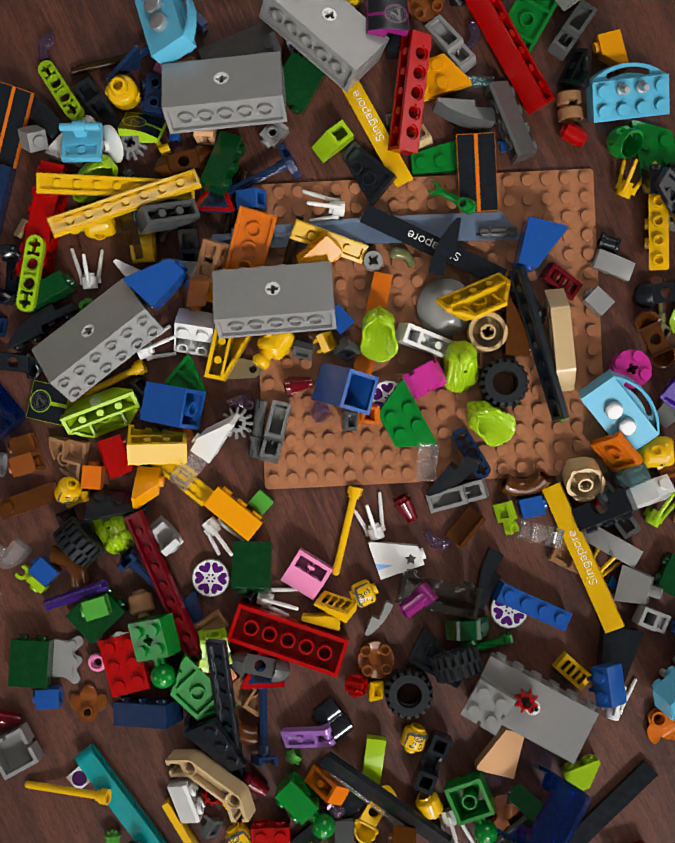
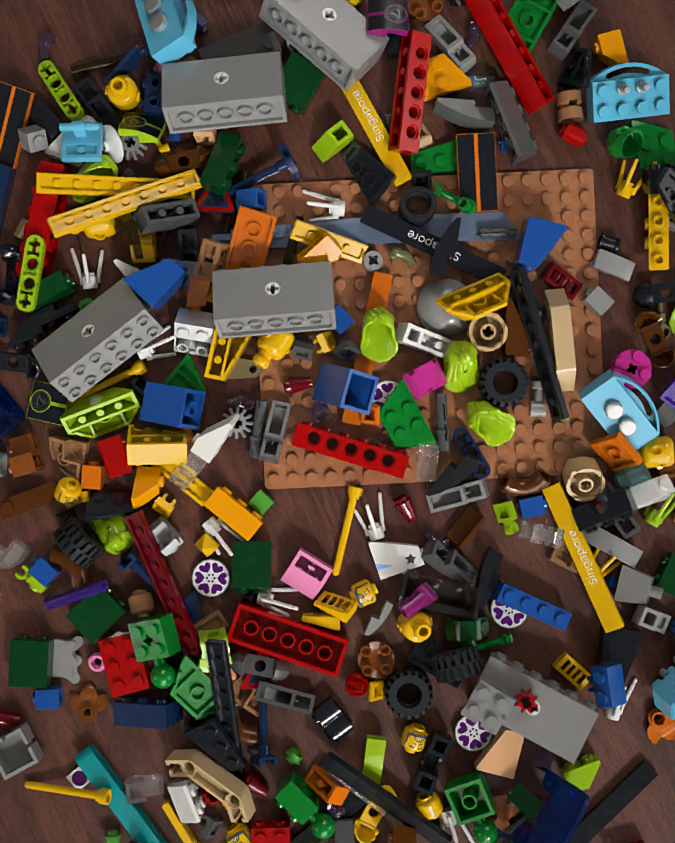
bright green brick [80,593,113,621] -> none
light grey brick [259,122,290,150] -> none
medium lavender plate [280,724,336,748] -> none
dark grey slope [340,411,358,431] -> none
none -> clear brick [124,773,164,804]
none -> yellow tile [152,493,176,519]
none -> yellow slope [194,532,220,558]
none -> dark grey slope [255,681,316,715]
none -> red brick [291,420,409,479]
none -> yellow piece [396,610,433,643]
none -> black tyre [399,186,436,226]
none -> black slope [412,170,432,188]
none -> dark grey slope [421,539,479,588]
none -> dark grey pin [434,393,451,452]
none -> tile [454,716,492,752]
none -> light grey leg [528,381,547,417]

